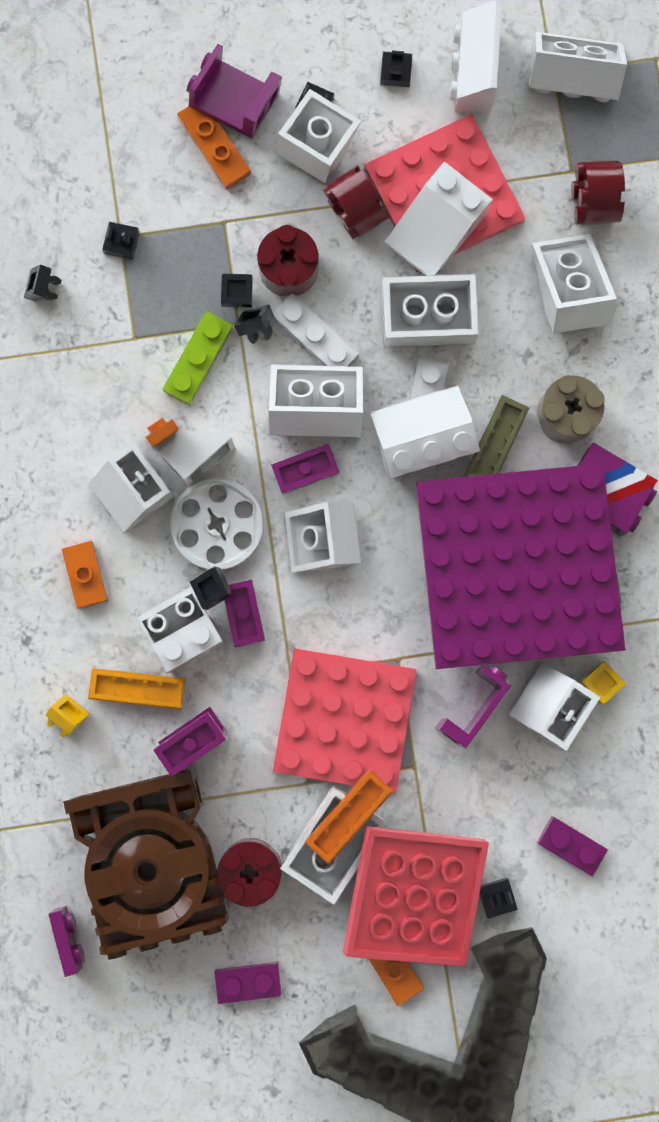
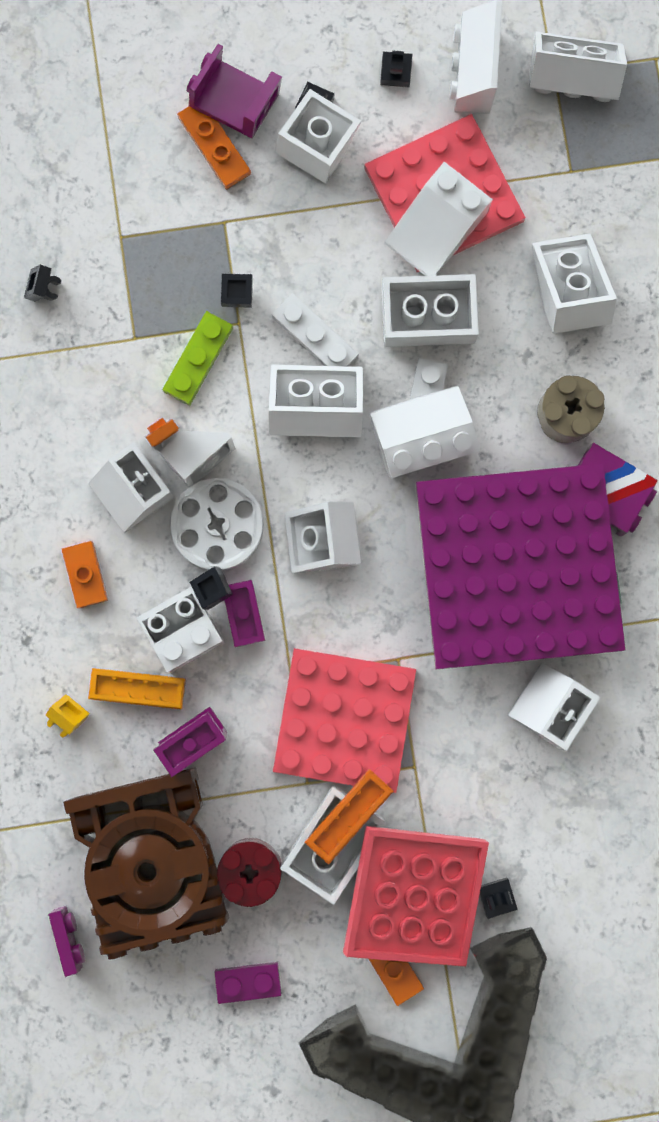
black tile [102,221,140,260] -> none
black tile [234,304,274,344] -> none
dark red brick [257,225,319,296] -> none
magenta plate [271,443,339,495] -> none
dark red brick [323,165,390,240] -> none
magenta panel [435,666,511,748] -> none
olive plate [463,395,530,477] -> none
magenta plate [536,816,608,877] -> none
dark red brick [571,160,625,225] -> none
yellow plate [580,661,626,705] -> none

